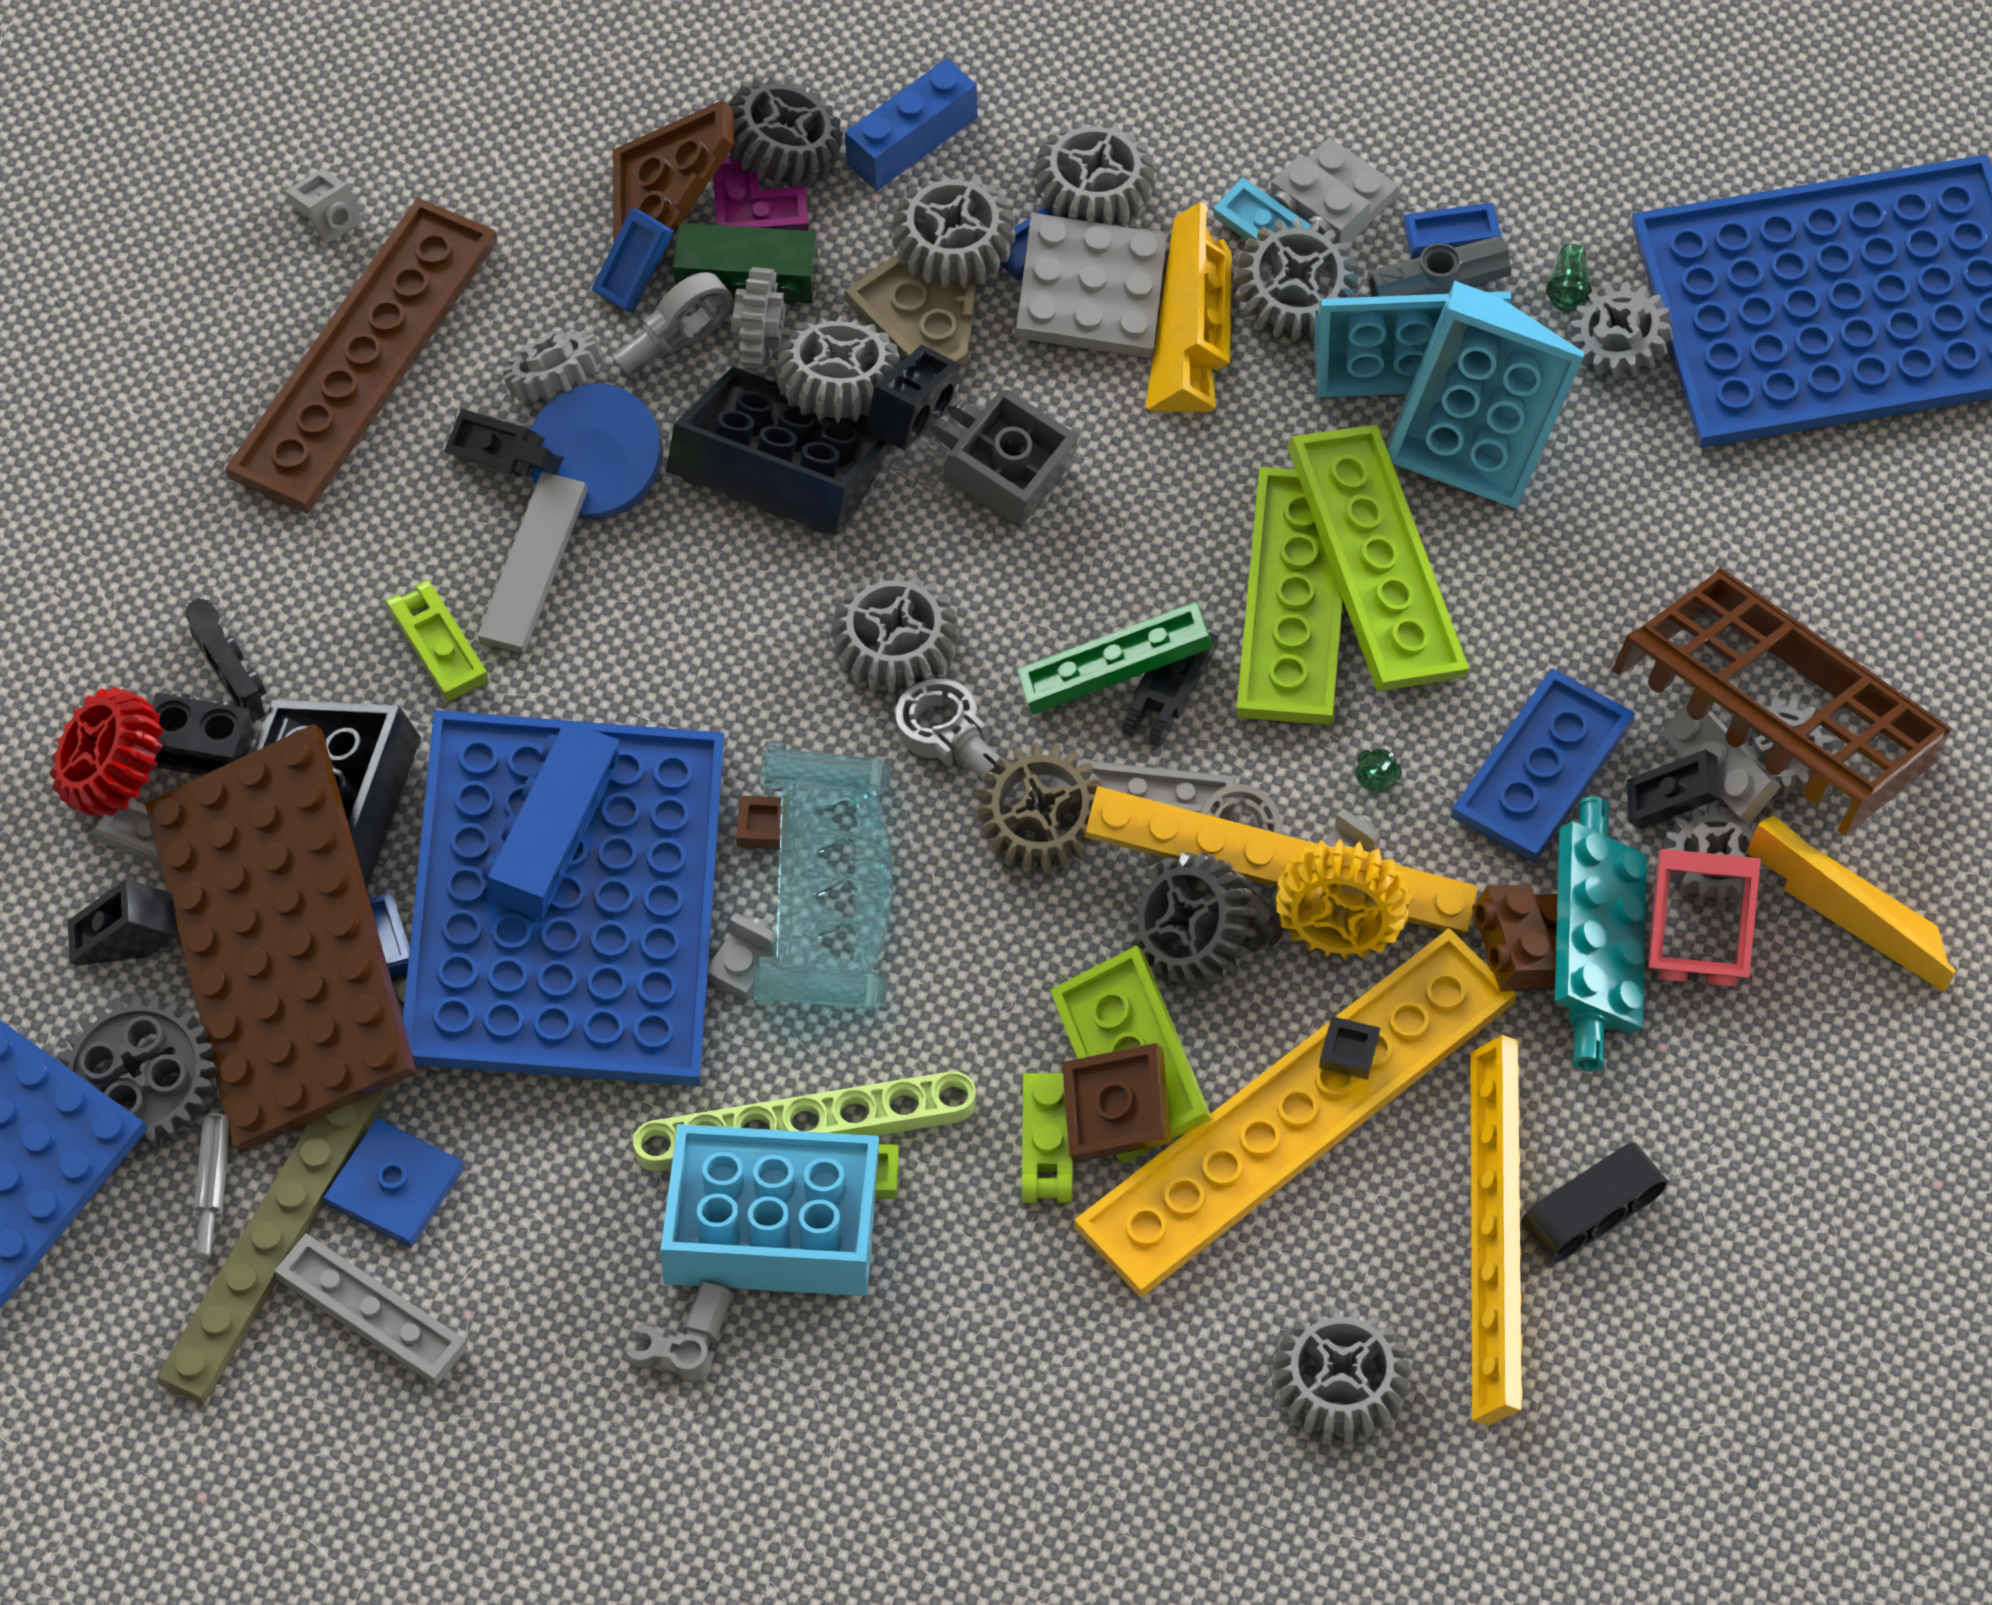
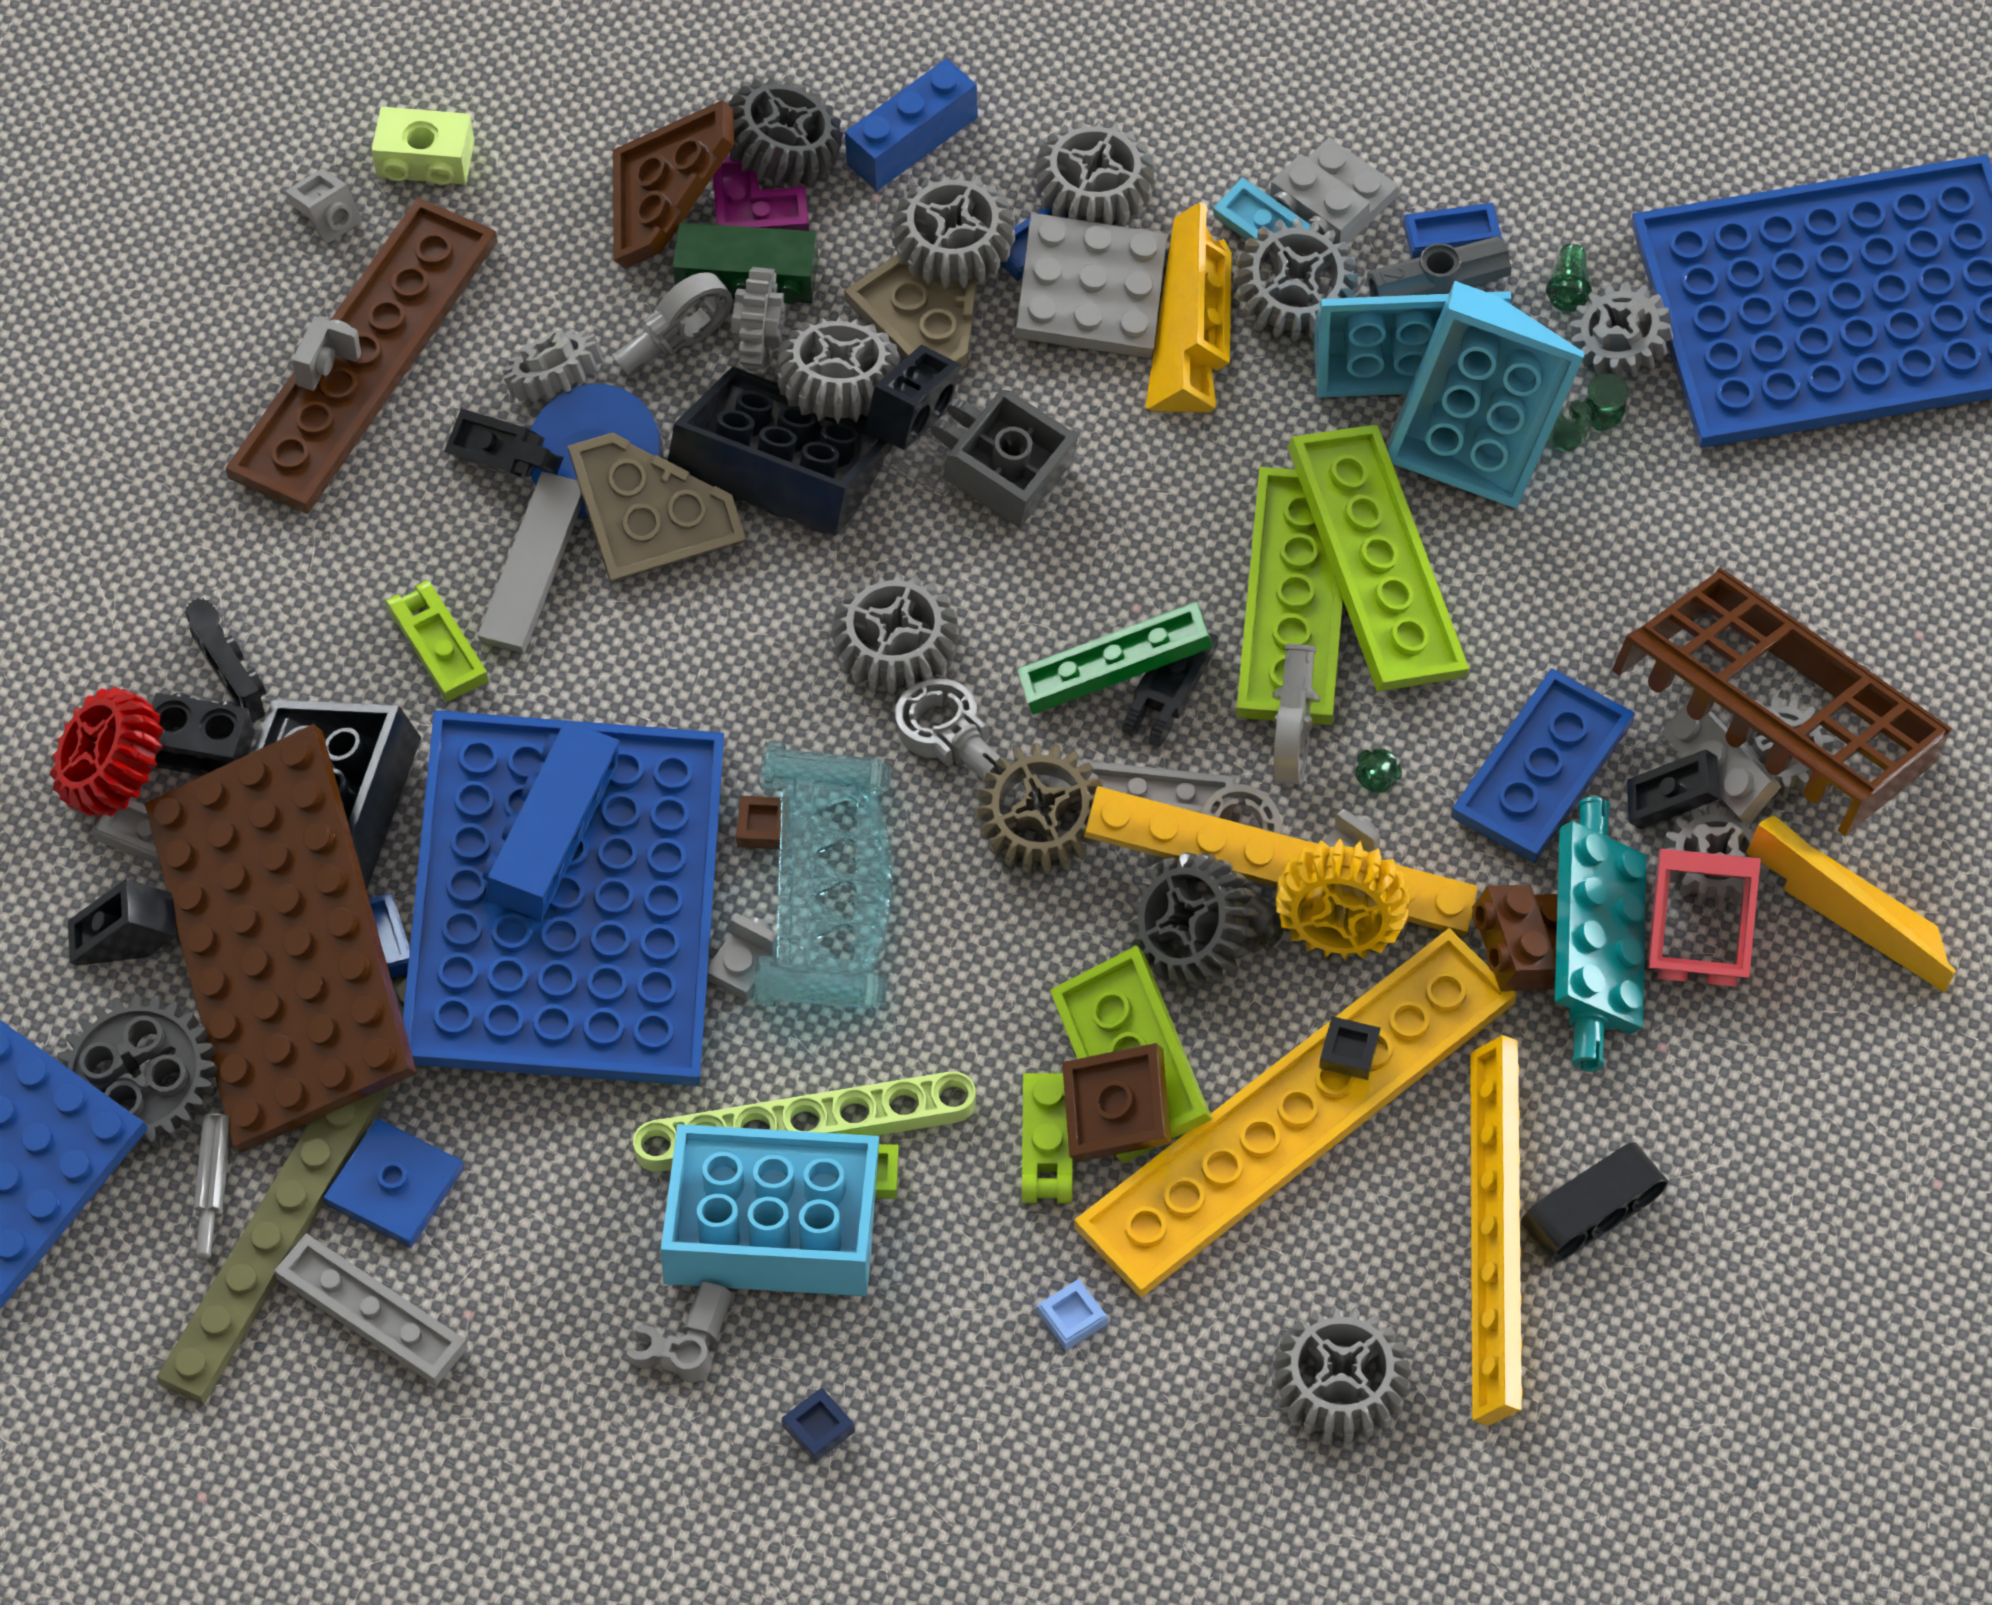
blue tile [591,208,674,312] -> none
none -> light grey bracket [292,316,361,391]
none -> yellowish green brick [372,107,475,185]
none -> dark tan plate [567,433,746,583]
none -> dark blue plate [781,1387,855,1462]
none -> light blue tile [1037,1279,1108,1351]
none -> light grey pin [1272,644,1320,784]
none -> clear green leg [1548,373,1628,451]

